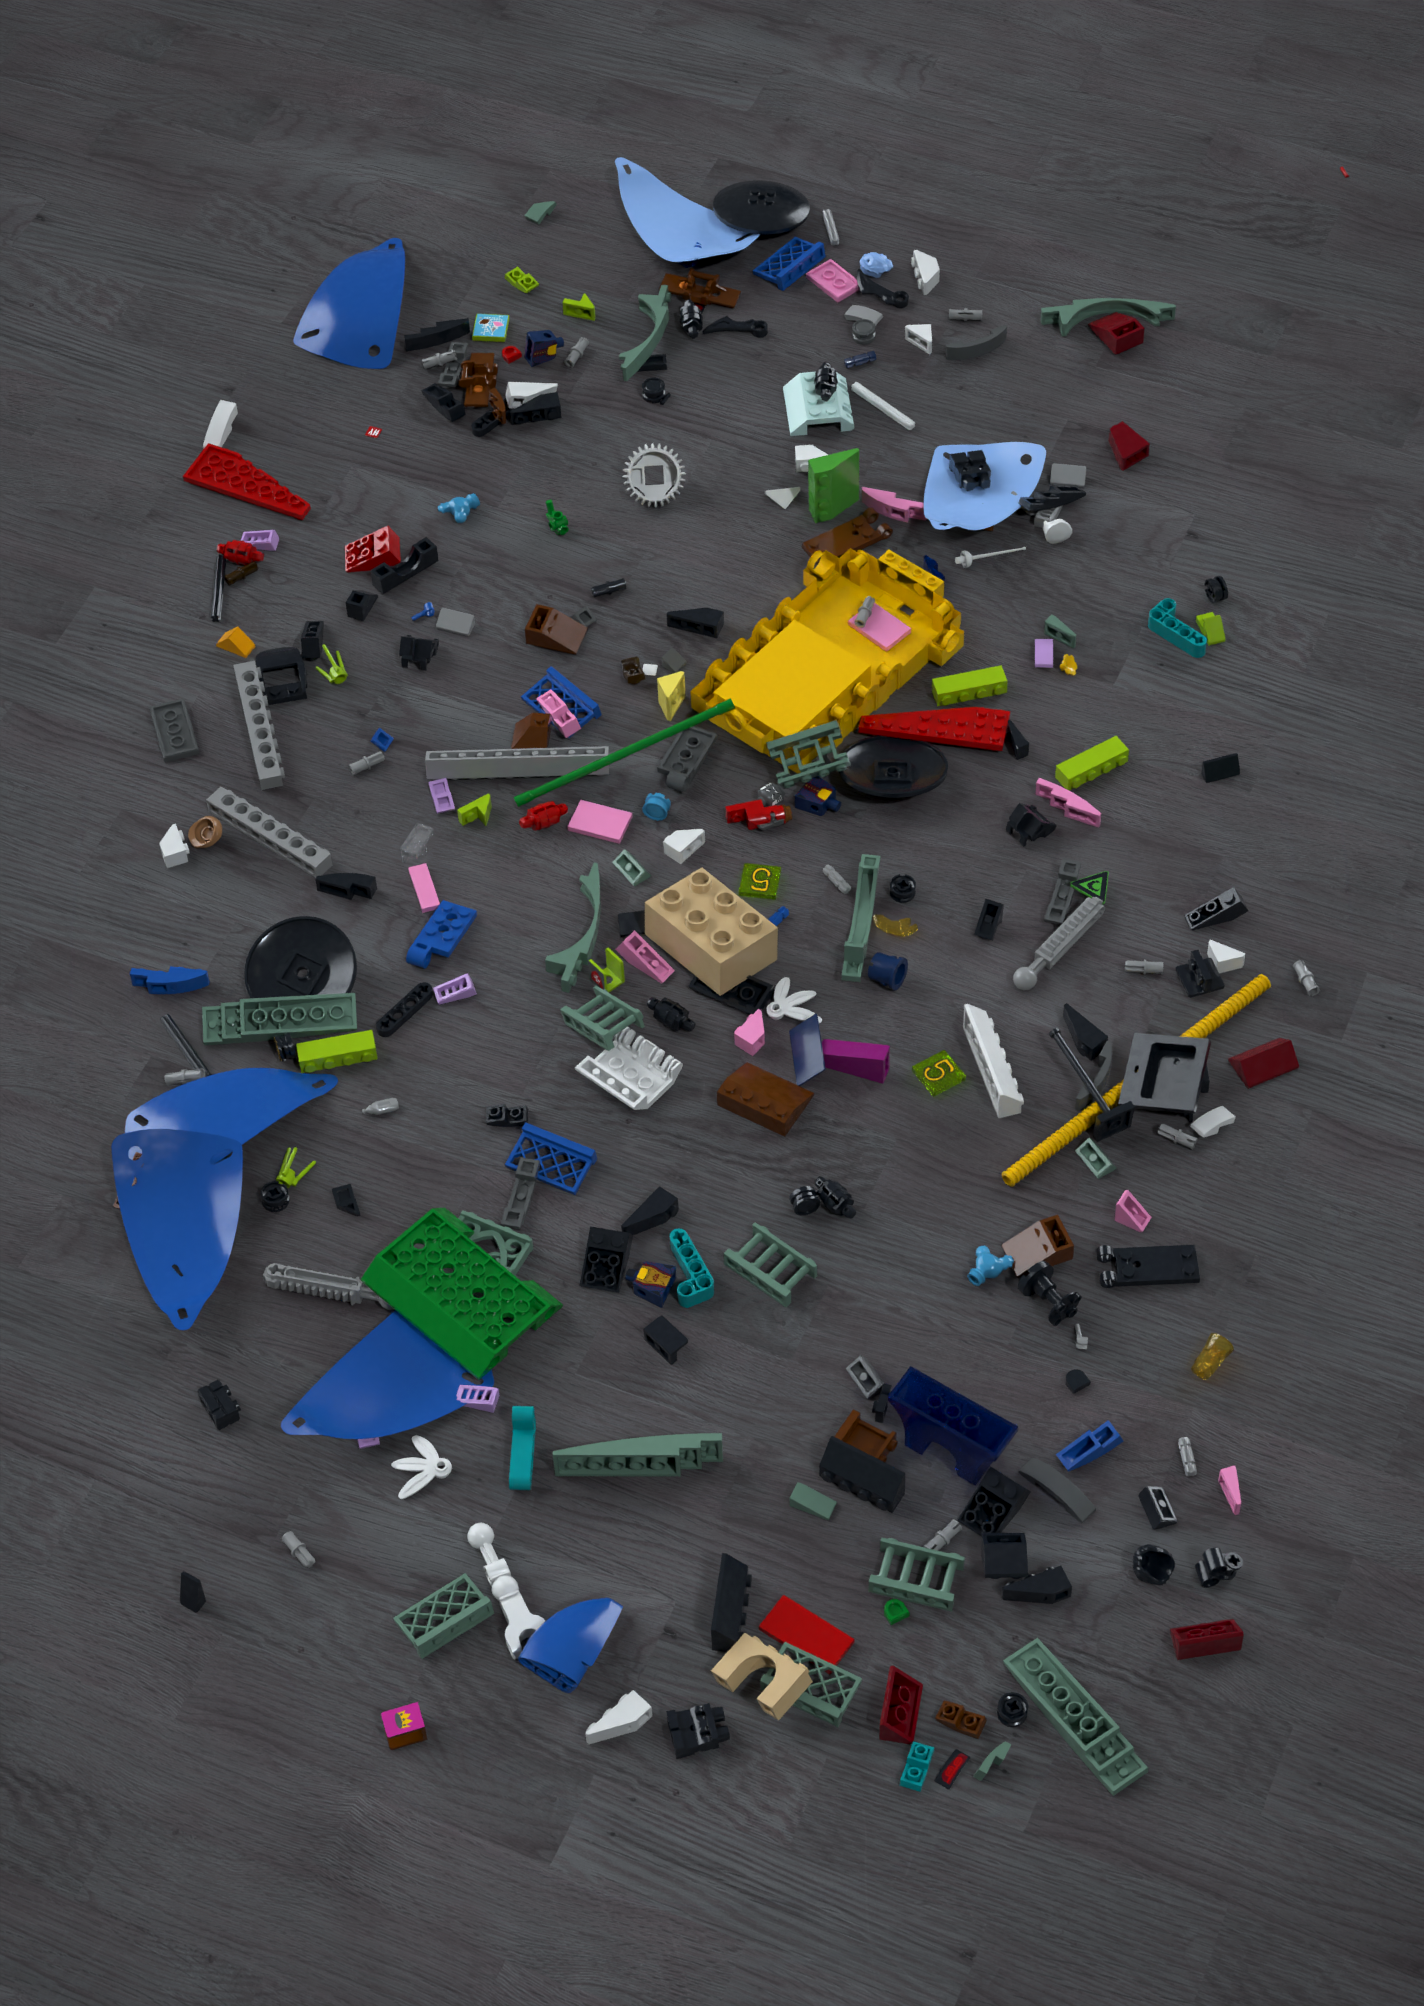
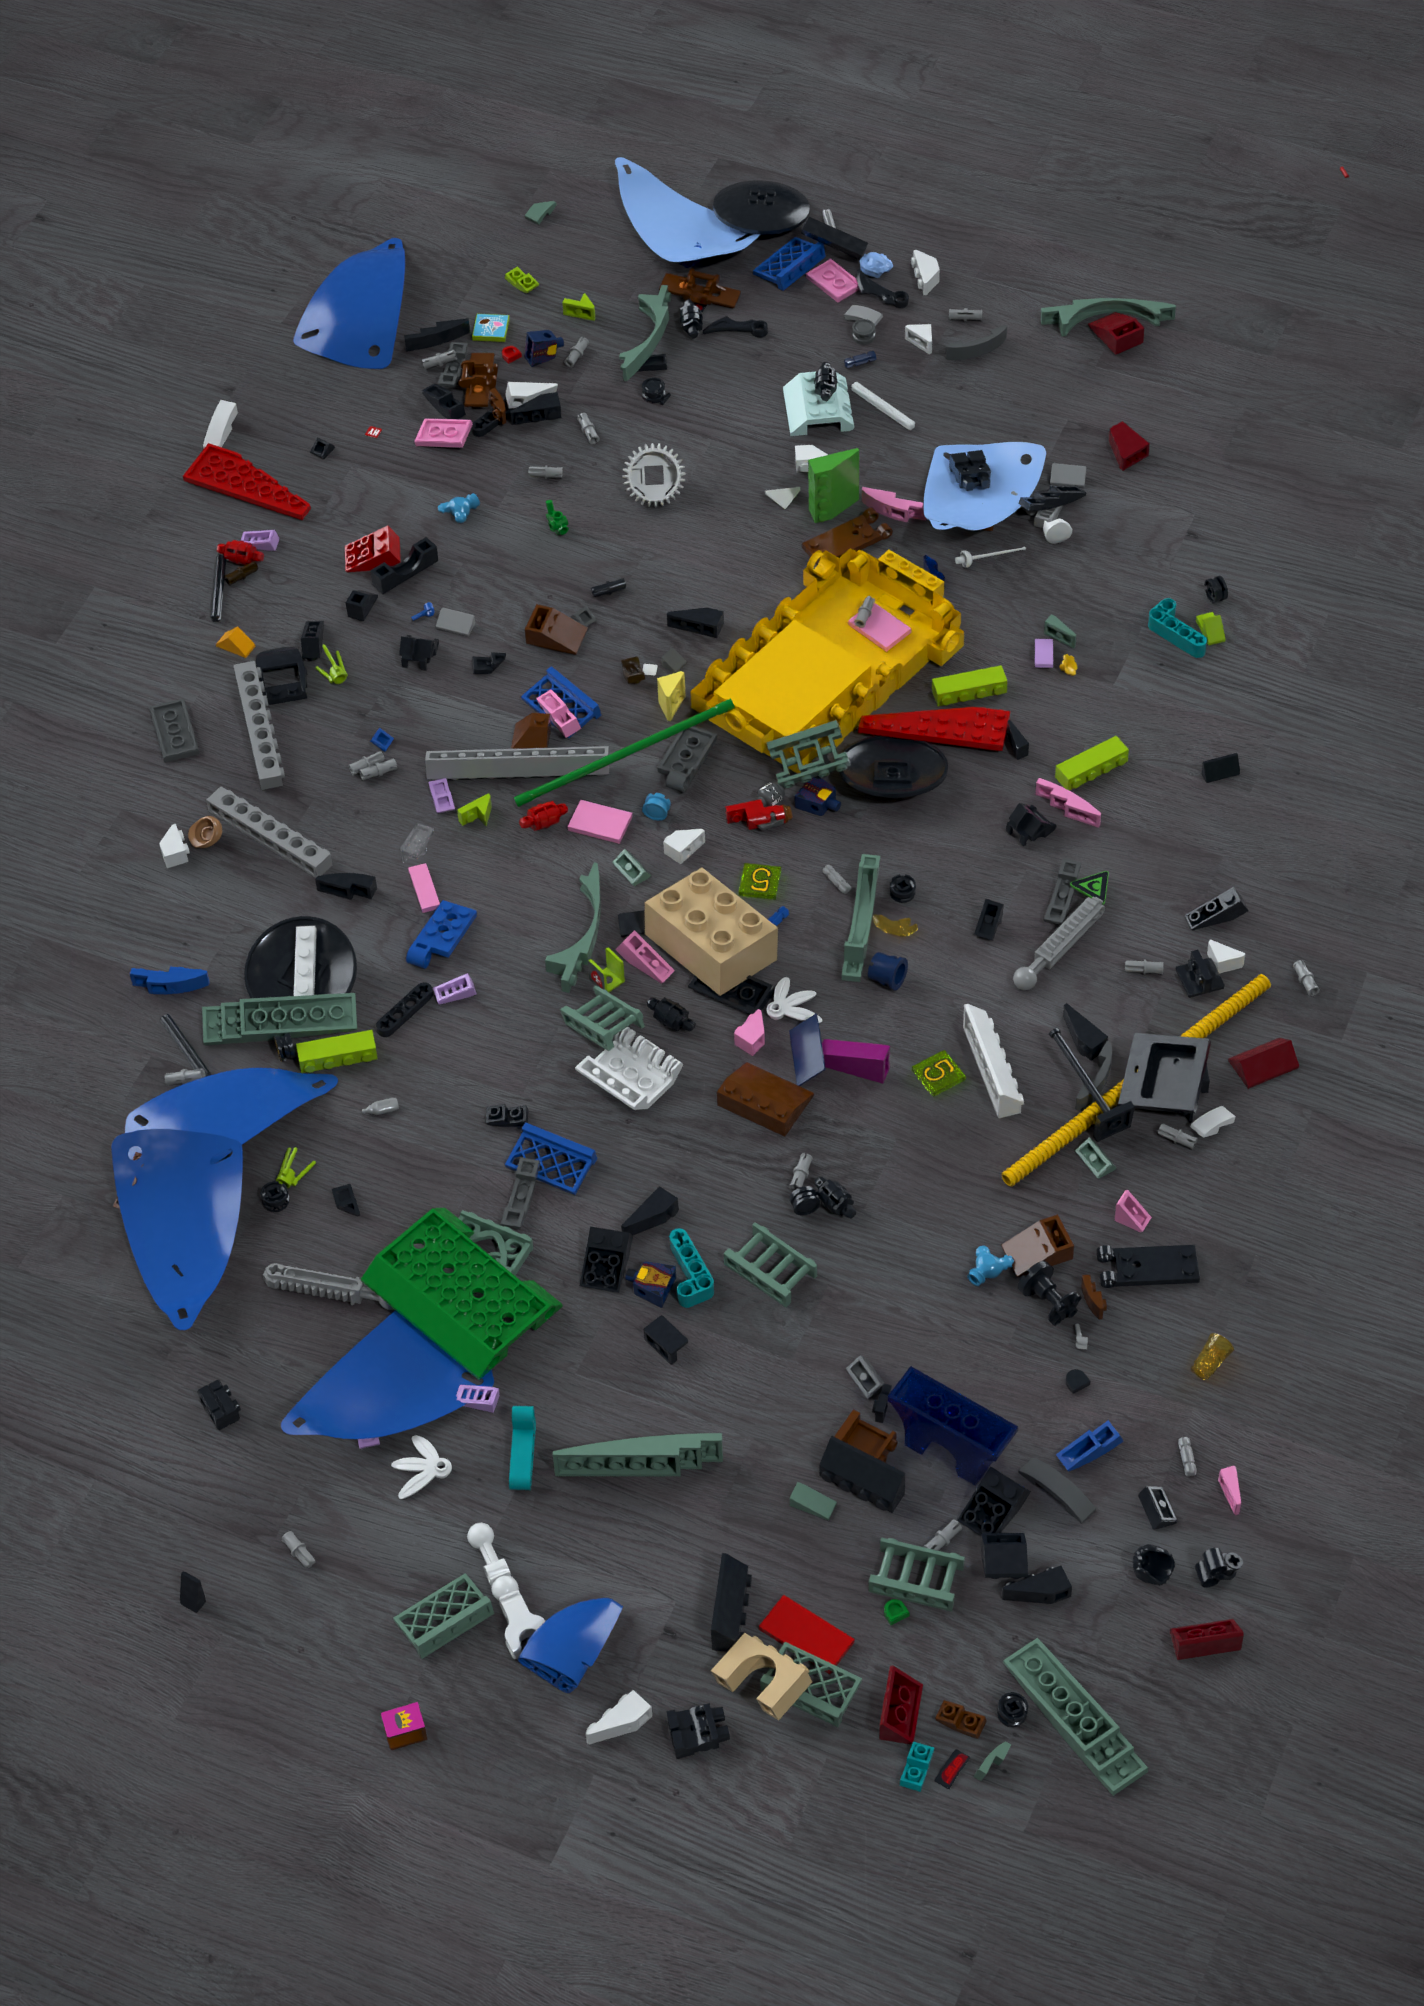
none -> white plate [294,926,317,996]
none -> black slope [310,437,335,459]
none -> light grey pin [359,758,397,781]
none -> bright pink tile [414,419,473,448]
none -> black slope [472,652,506,674]
none -> light grey axle [529,465,563,479]
none -> light grey pin [577,413,599,444]
none -> light grey pin [789,1153,813,1191]
none -> black slope [801,217,868,260]
none -> reddish brown slope [1081,1275,1107,1320]

